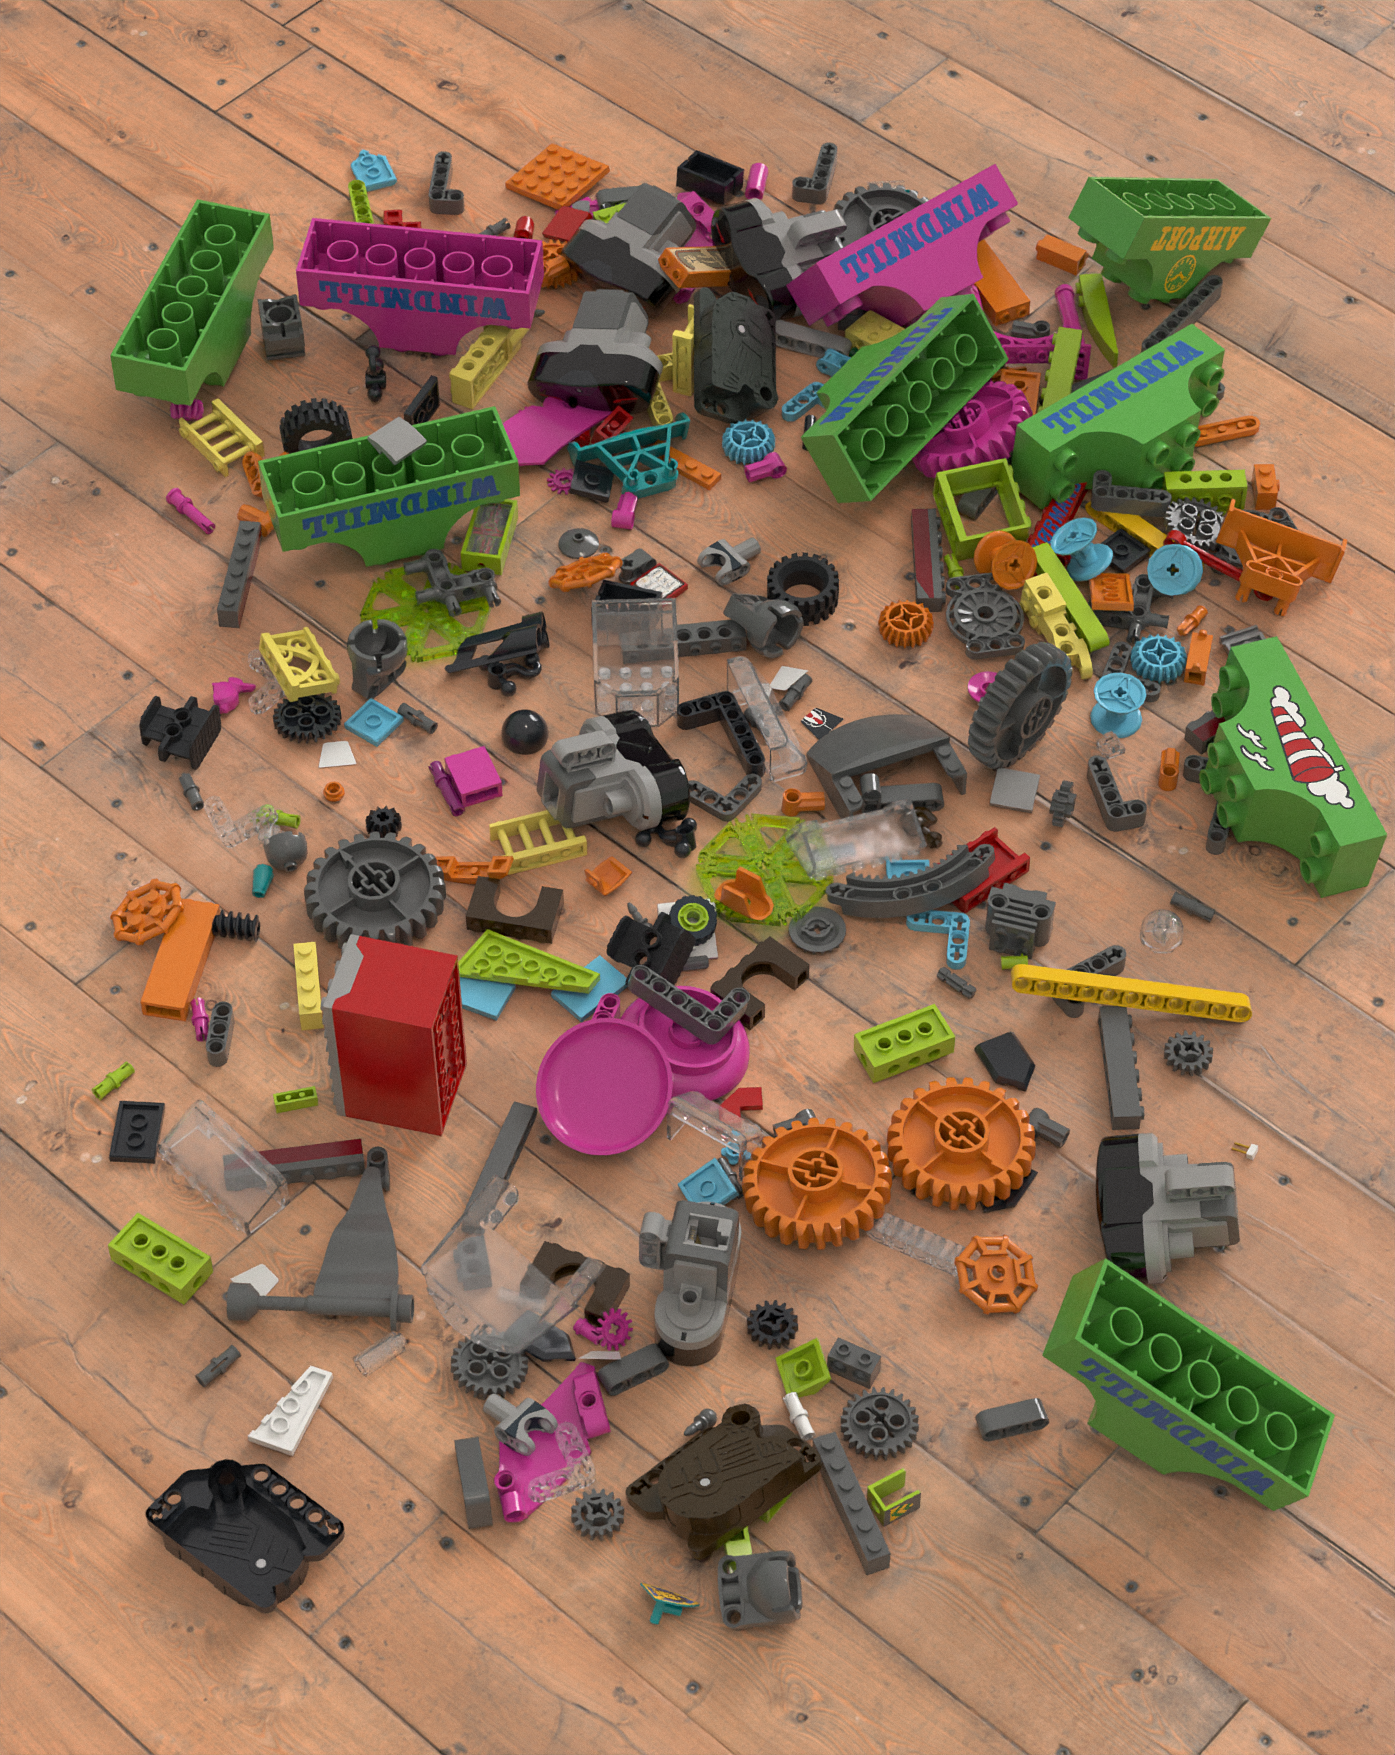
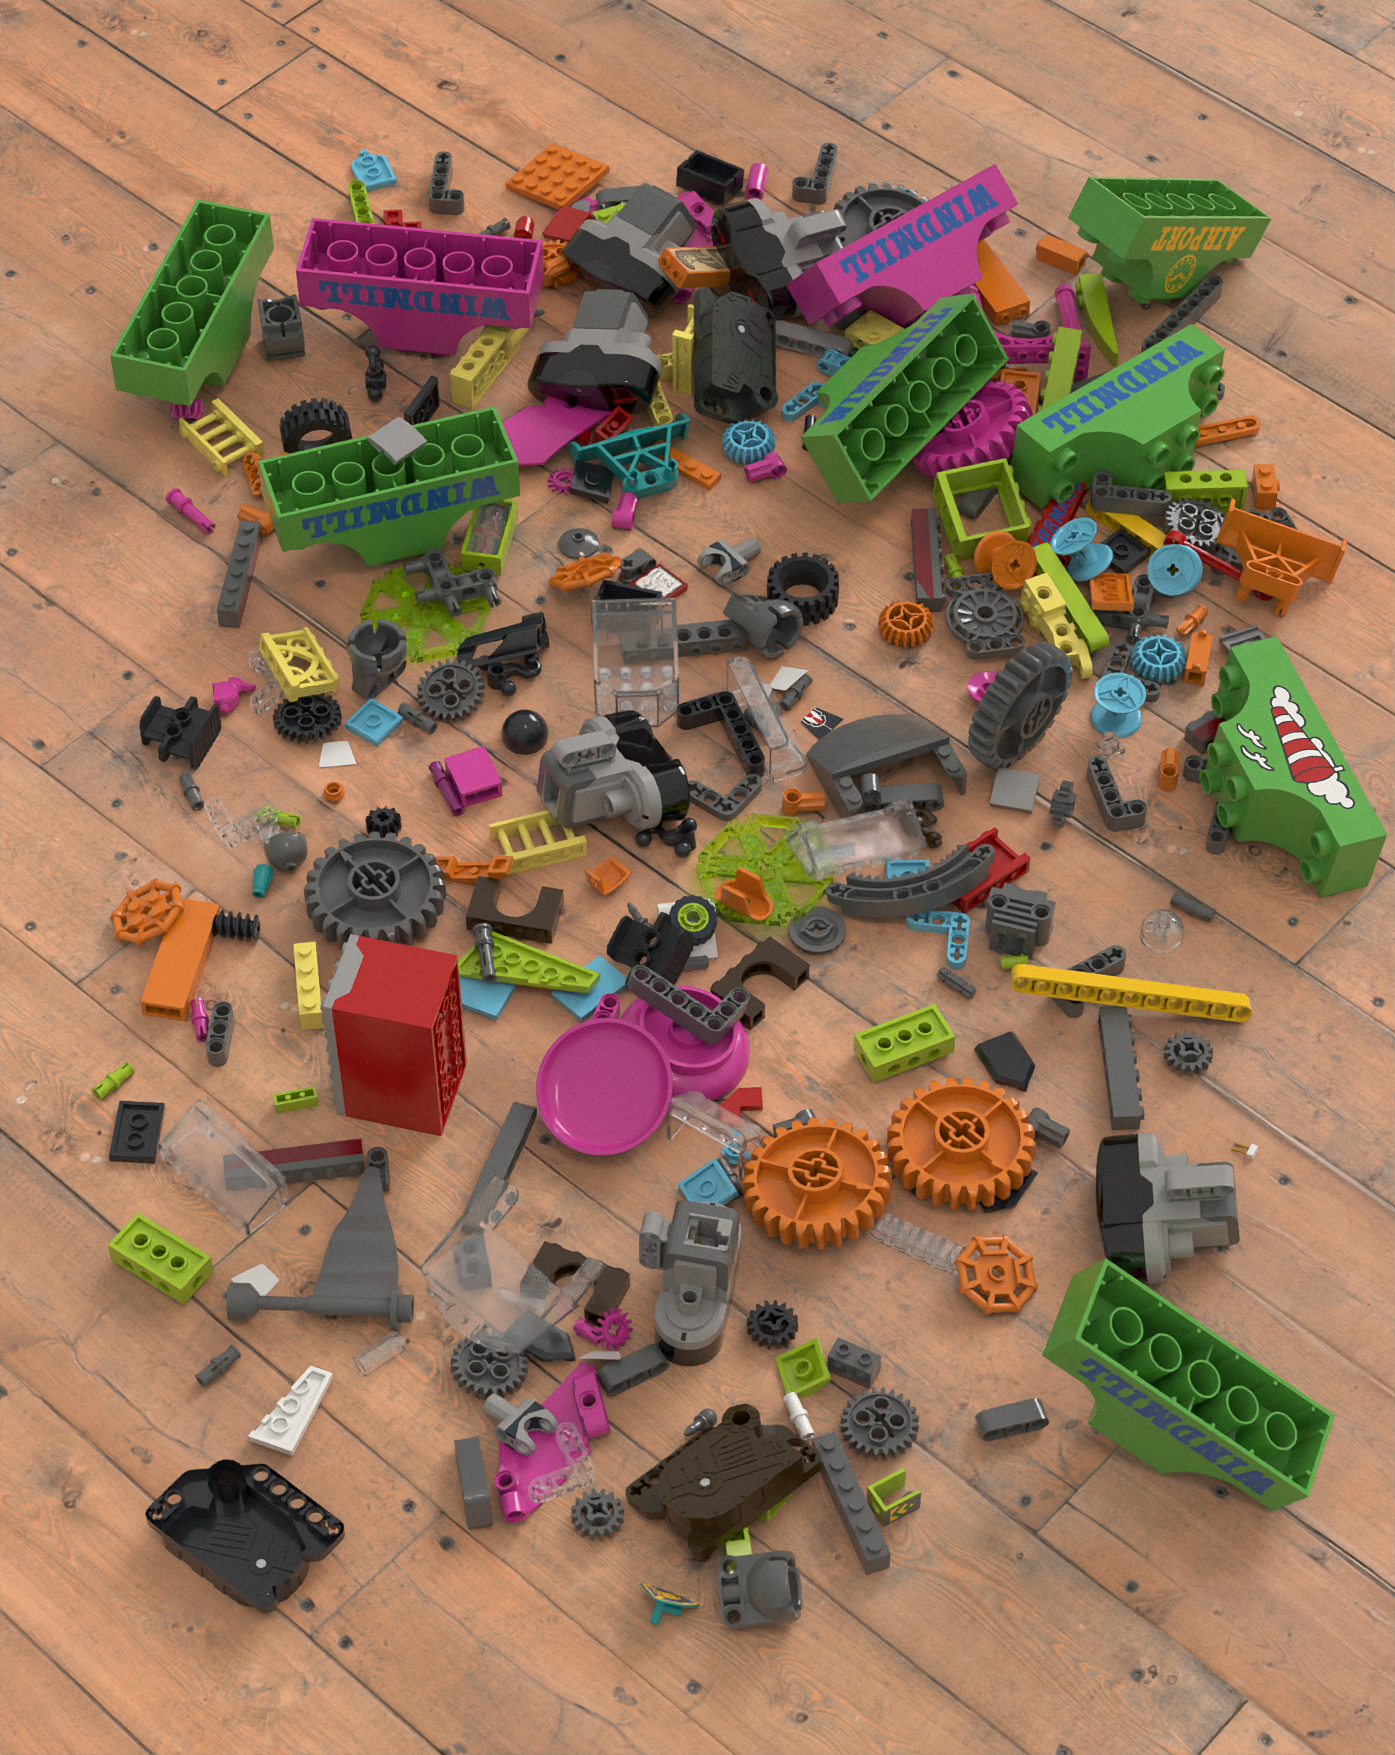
none -> dark grey gear [417,658,485,723]
none -> dark grey pin [472,923,497,984]

